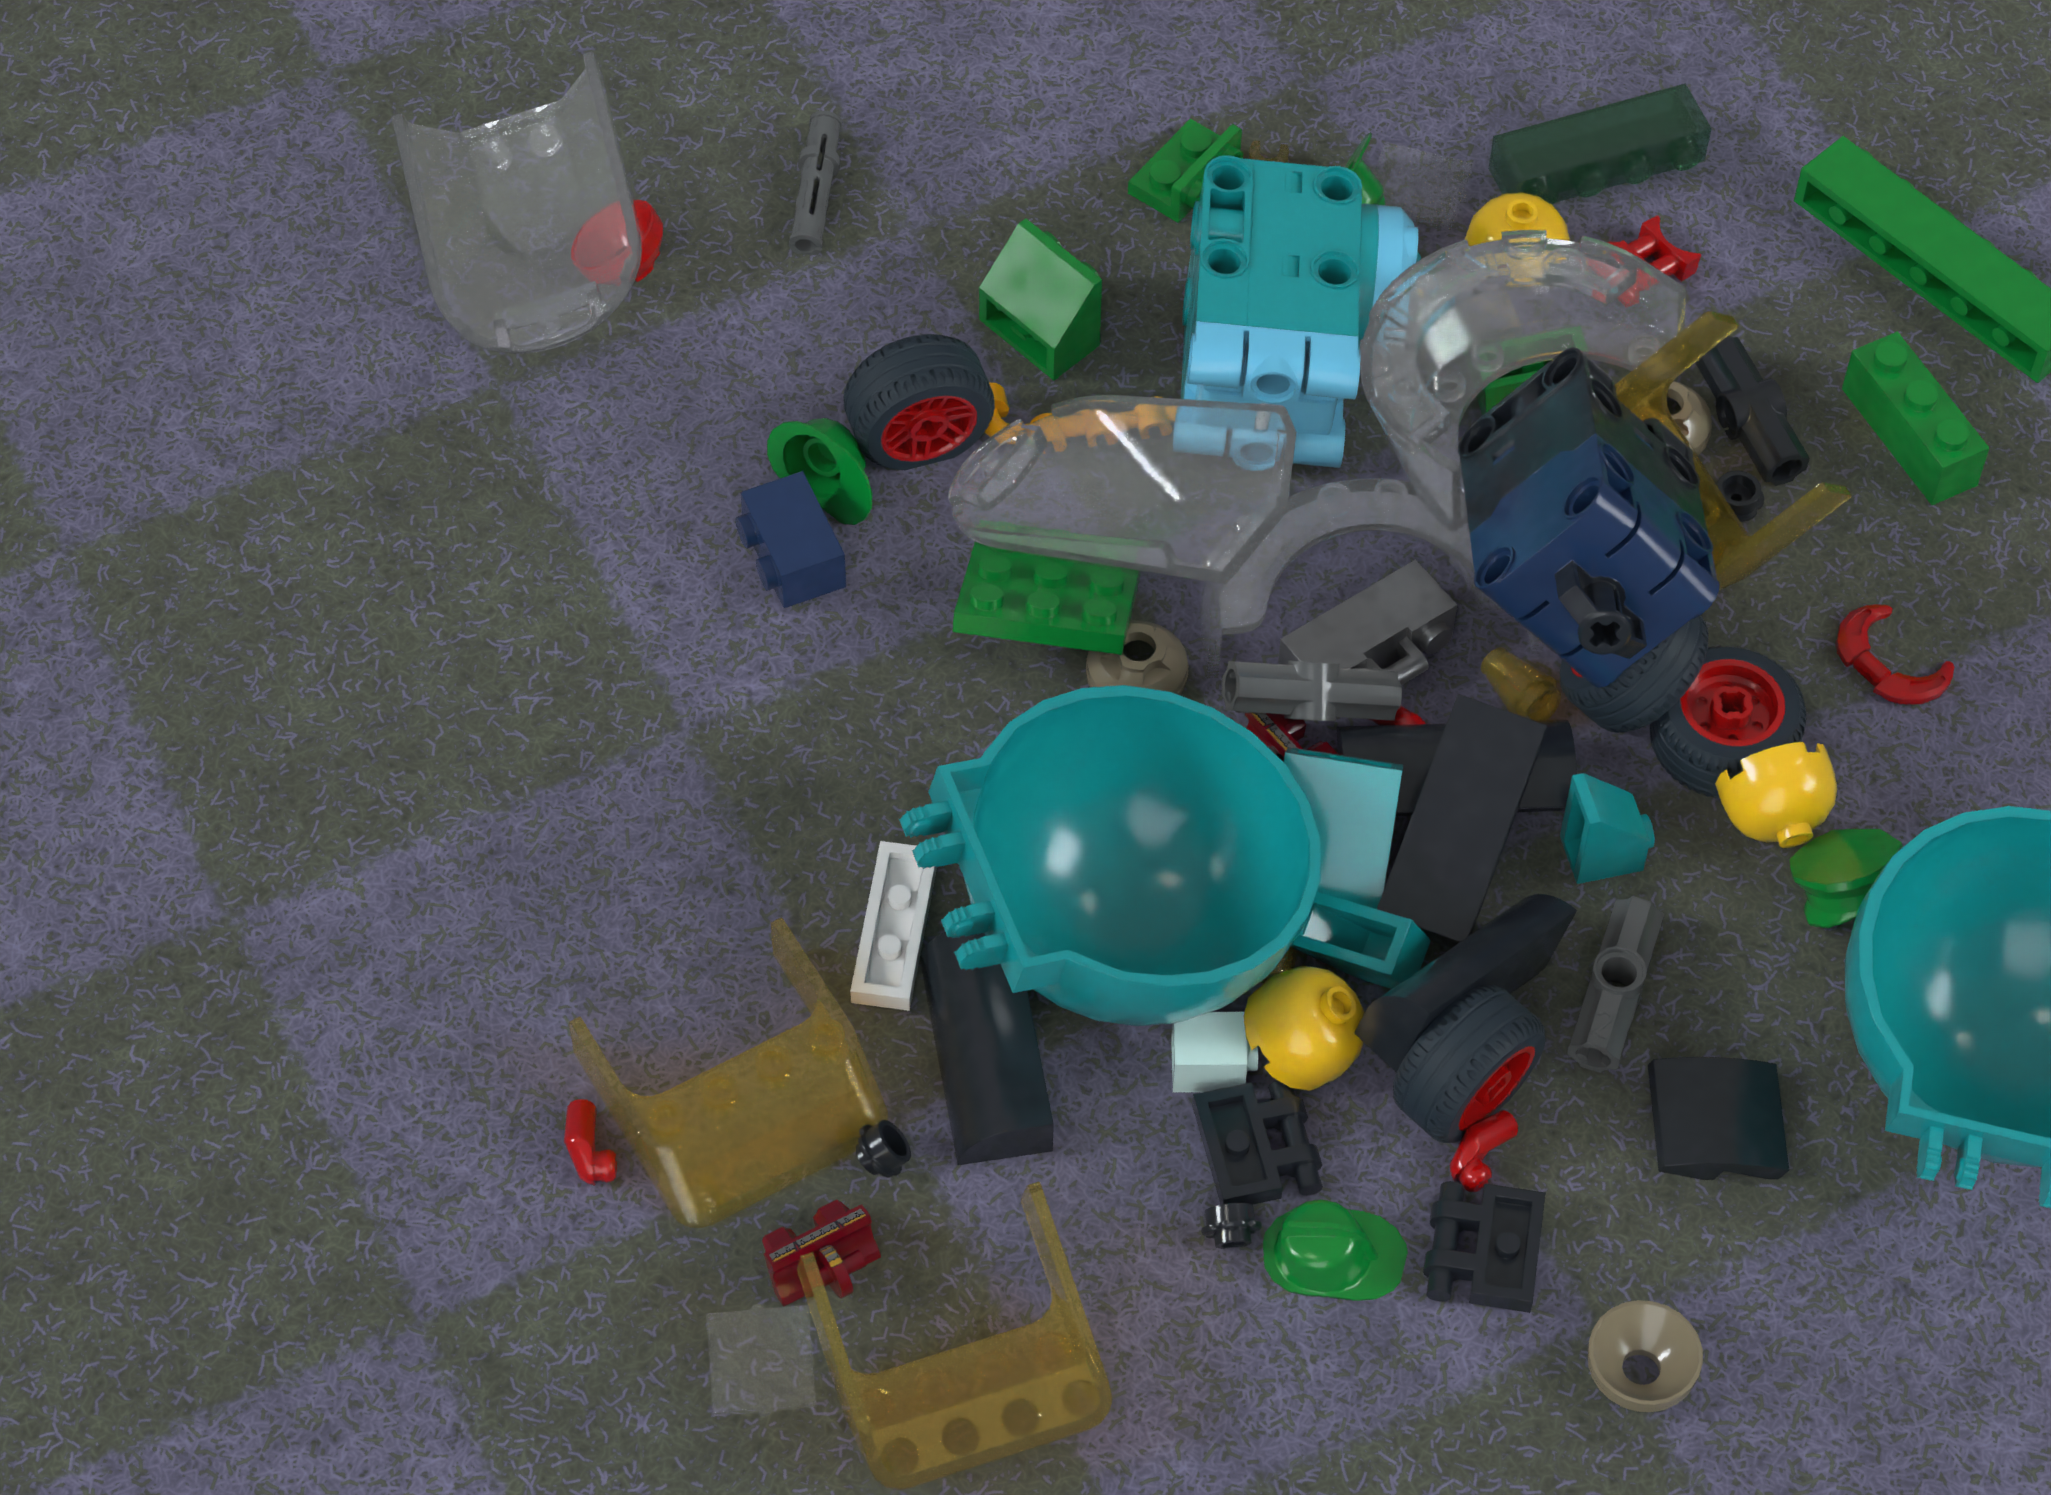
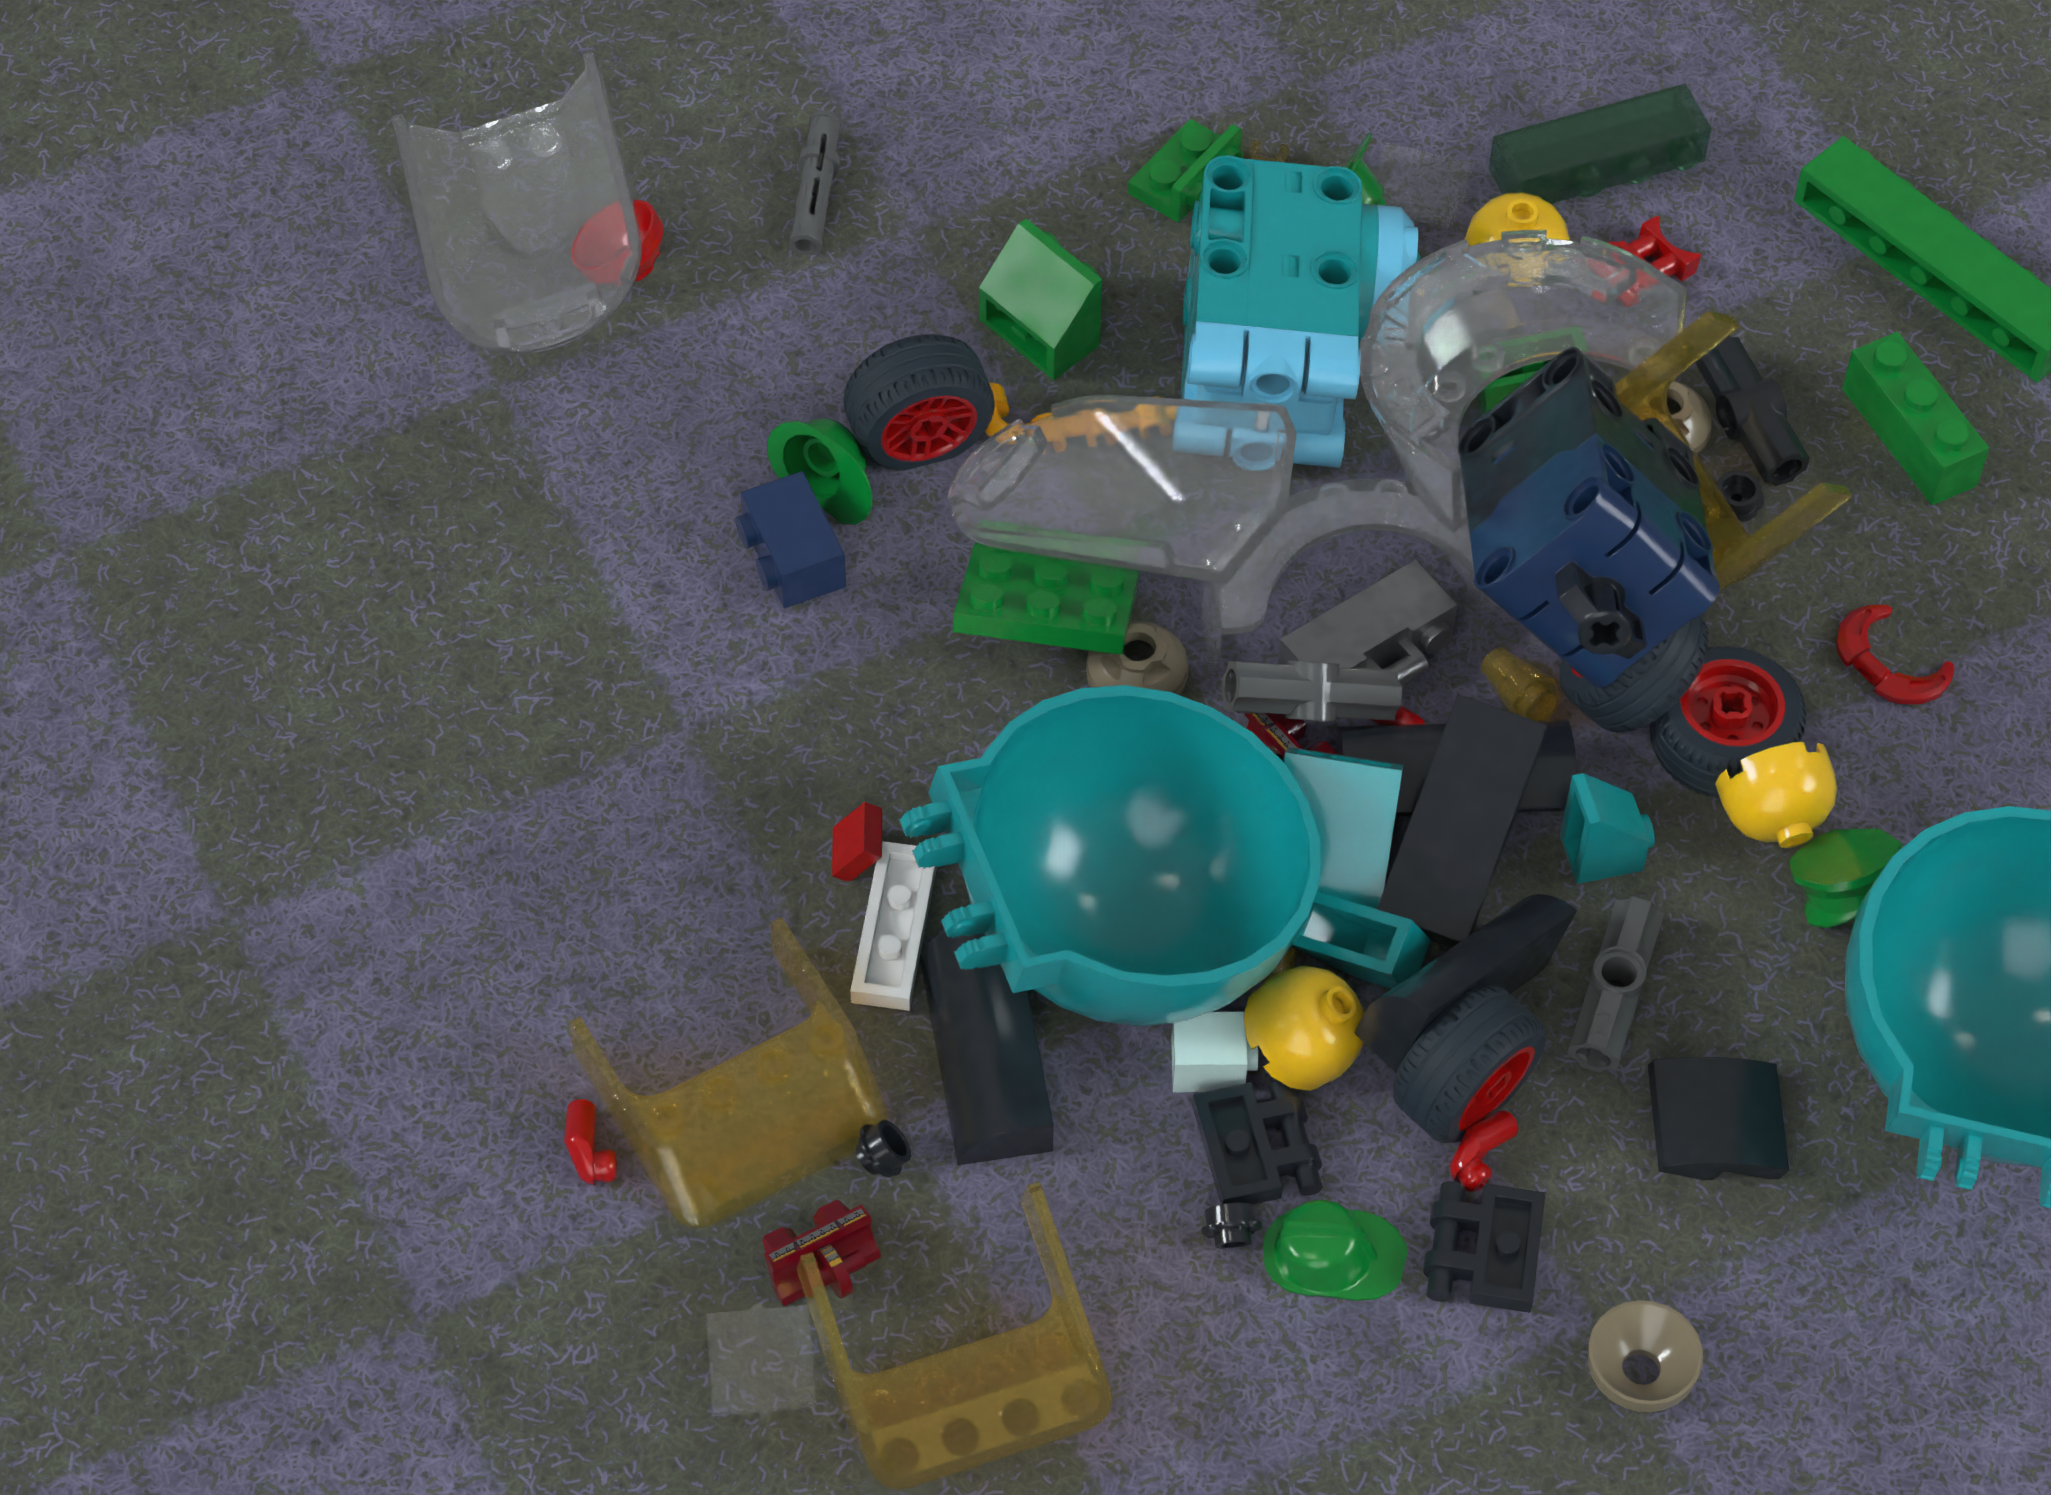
none -> red tile [832,802,883,881]

